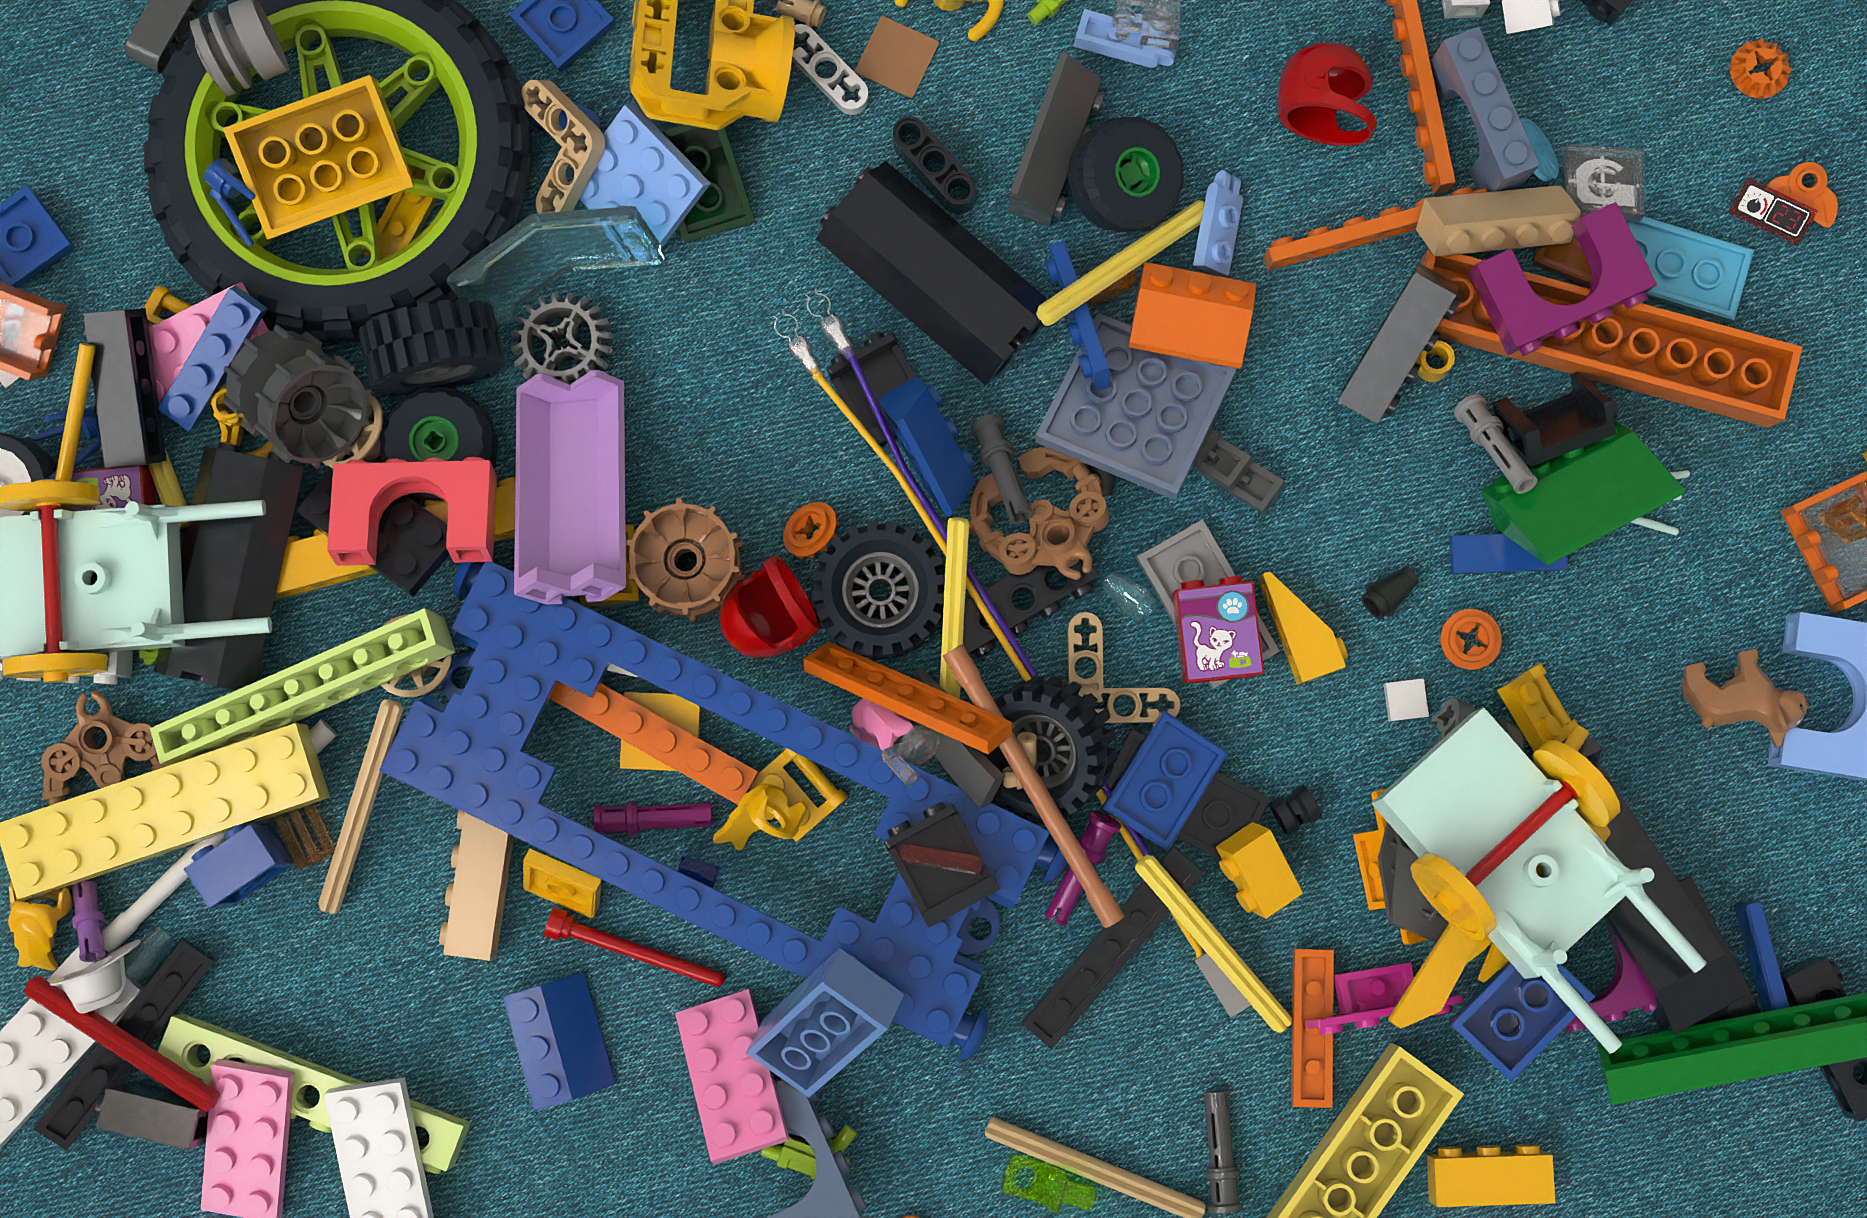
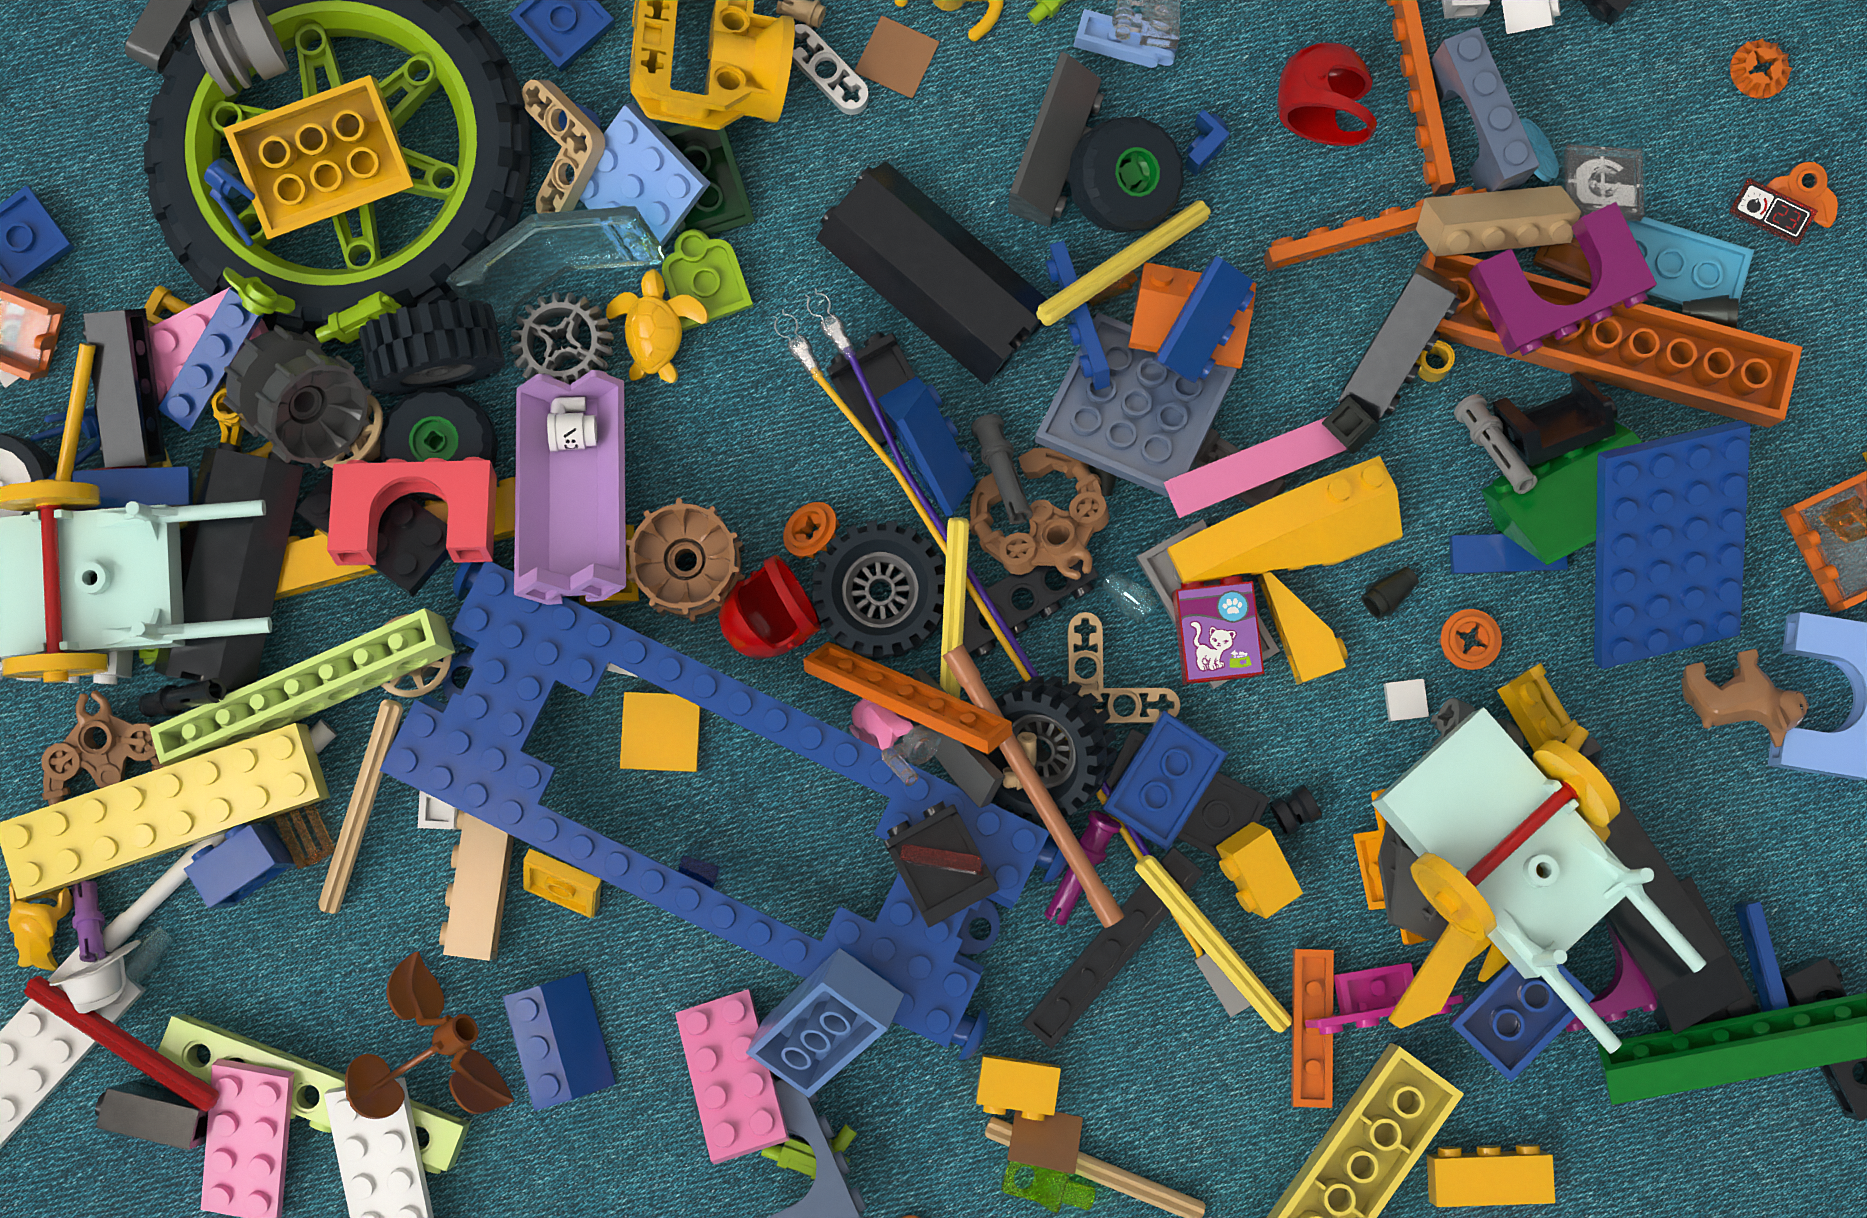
black plate [34,937,214,1150] -> none
yellow plate [363,166,450,259] -> none
red piece [543,907,725,987] -> none
orange plate [549,681,759,804] -> none
magenta pin [594,801,712,836] -> none
yellow hair [713,784,808,850] -> none
yellow plate [750,748,848,842] -> none
black beam [892,116,976,215] -> none
light blue hinge [1193,170,1243,277] -> none
dark grey pin [1203,1090,1243,1213] -> none
none -> blue tile [73,467,193,511]
none -> black pin [138,678,226,717]
none -> lime plate [223,267,296,316]
none -> lime piece [315,291,401,344]
none -> dark orange plant [345,951,515,1119]
none -> white tile [418,791,459,830]
none -> white piece [547,396,598,452]
none -> yellow animal [606,269,709,383]
none -> lime plate [662,229,754,331]
none -> yellow brick [976,1053,1061,1121]
none -> medium nougat sticker [1007,1110,1083,1174]
none -> blue slope [1152,256,1255,383]
none -> bright pink tile [1164,417,1370,518]
none -> yellow wedge [1167,456,1403,584]
none -> blue bracket [1185,109,1230,176]
none -> pearl dark grey slope [1322,396,1380,454]
none -> blue plate [1594,420,1751,669]
none -> pearl dark grey cone [1682,294,1739,329]

